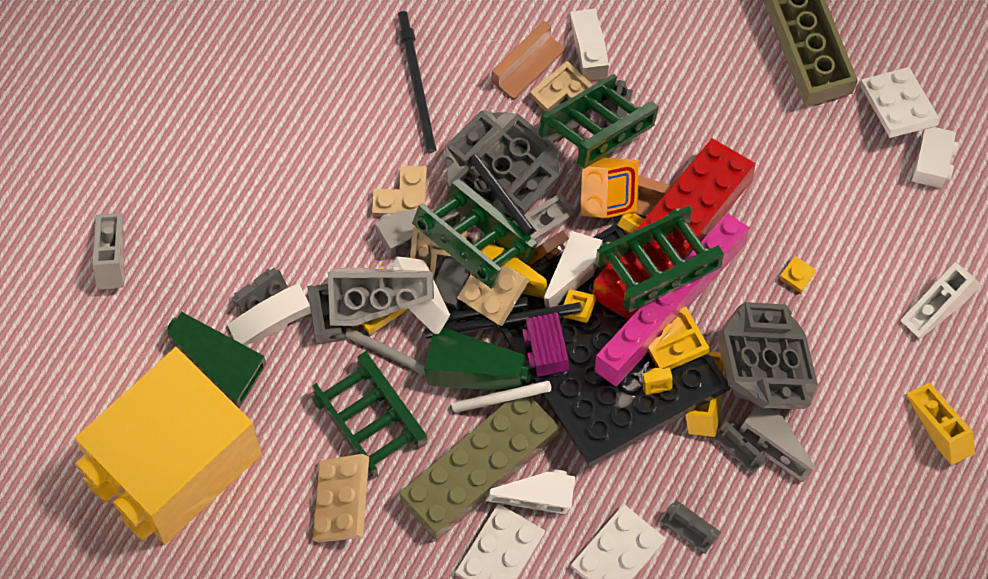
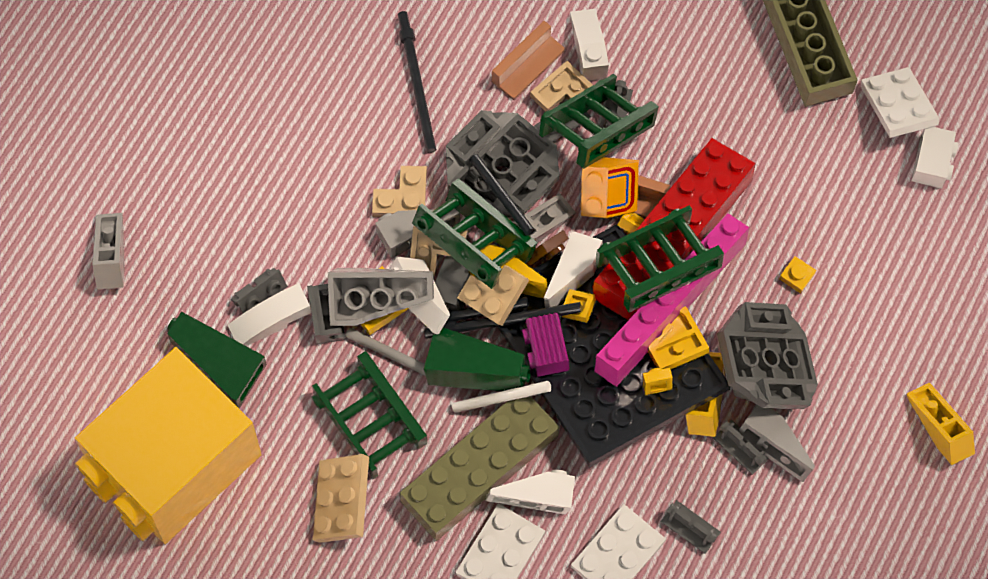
white slope [900,262,982,339] -> none

